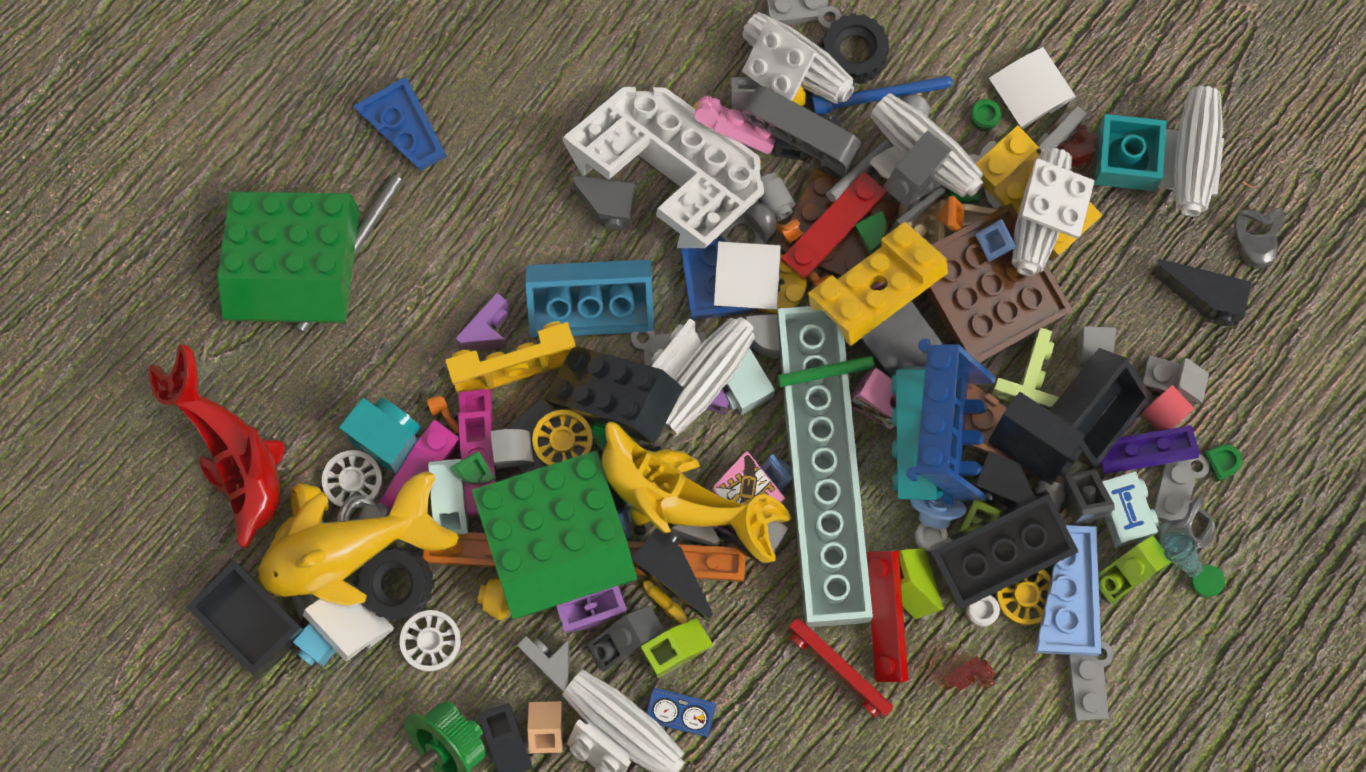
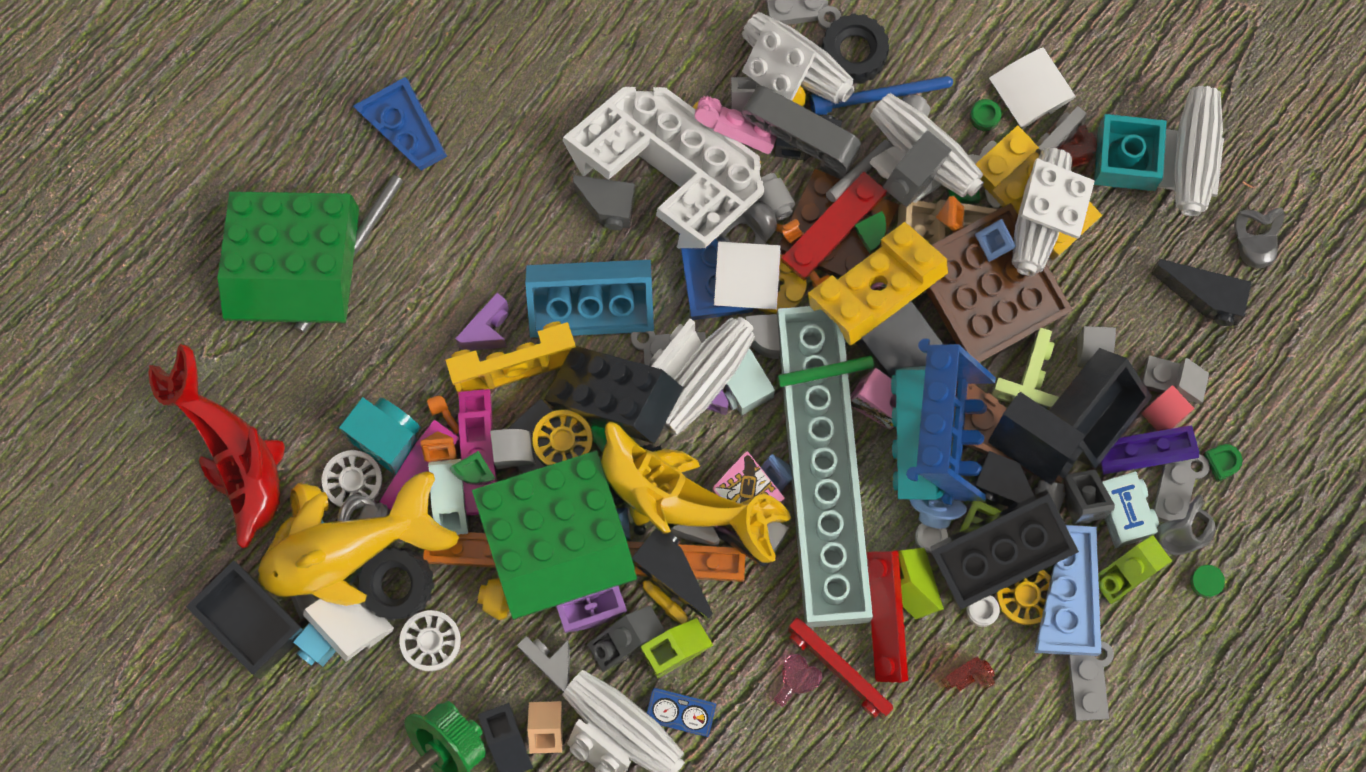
dark grey piece [891,187,945,231] -> none
clear light blue cone [1164,533,1203,577] -> none
none -> orange slope [421,431,457,462]
none -> clear pink rock [773,654,823,708]

